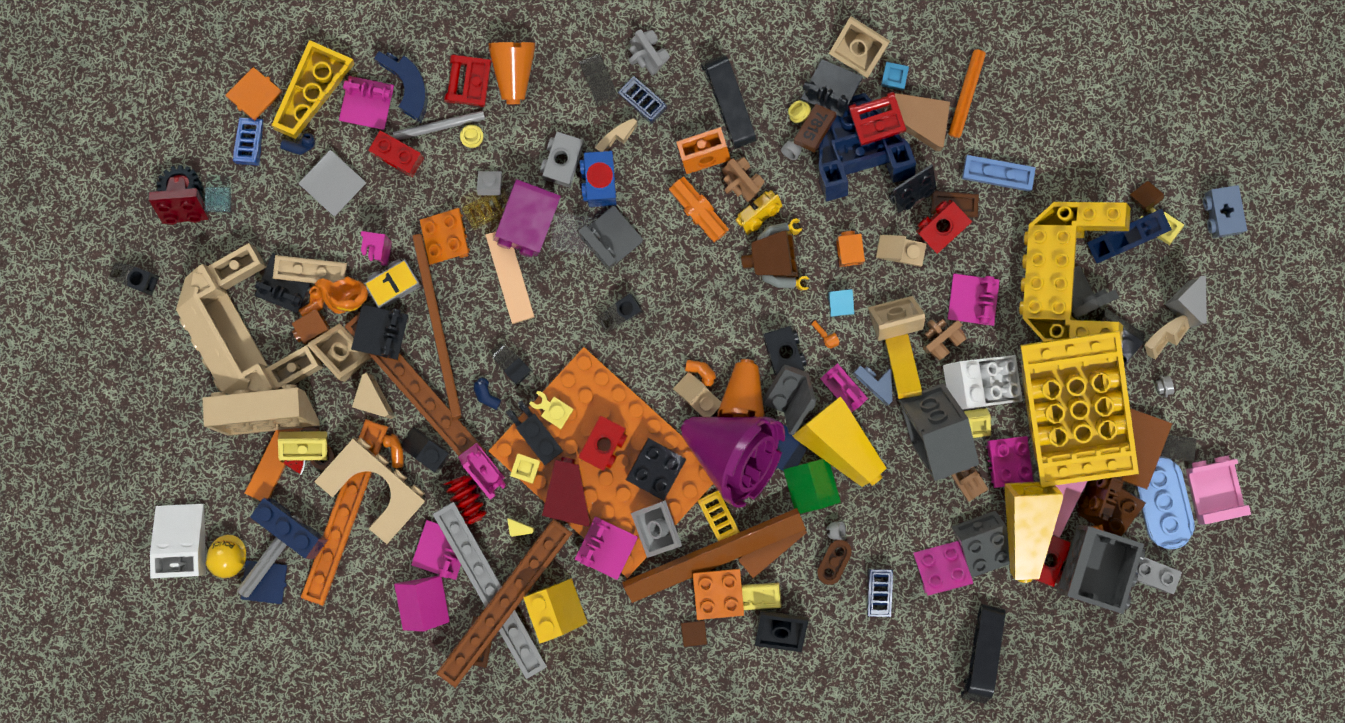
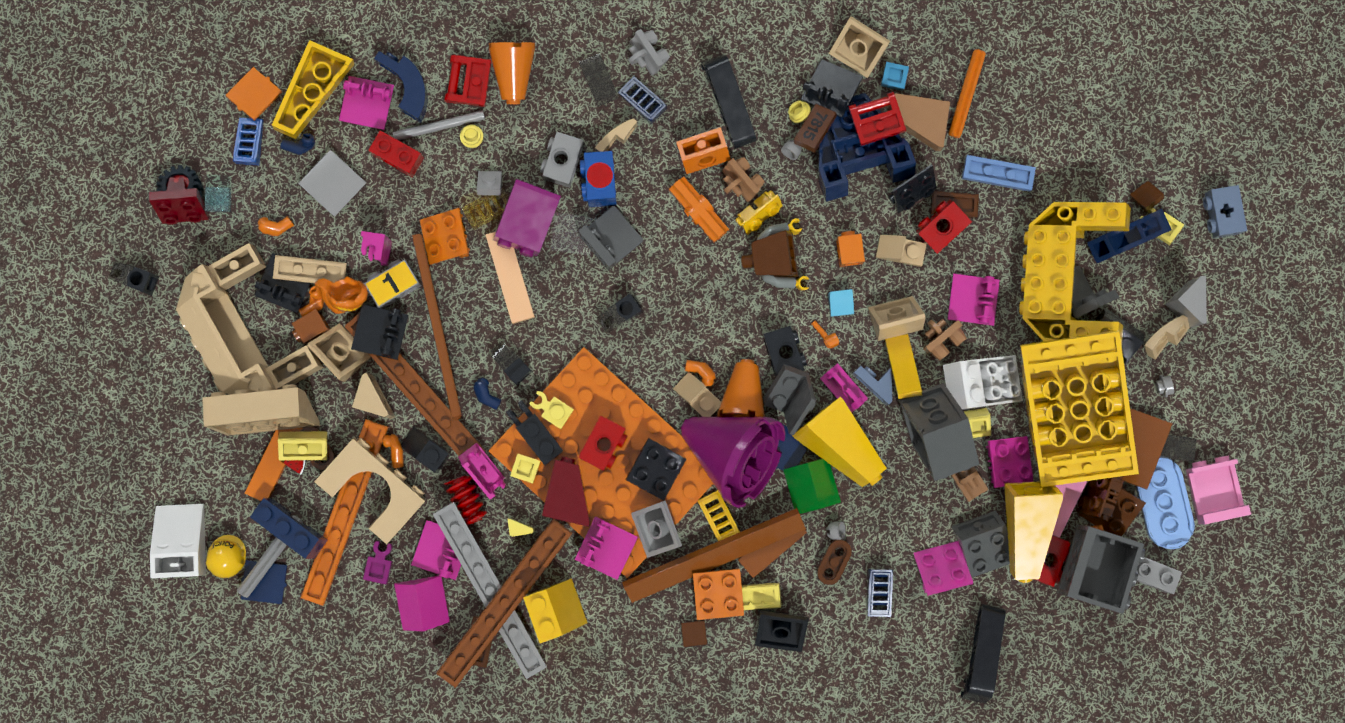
none -> orange arm [258,216,294,236]
none -> magenta plate [363,541,393,585]

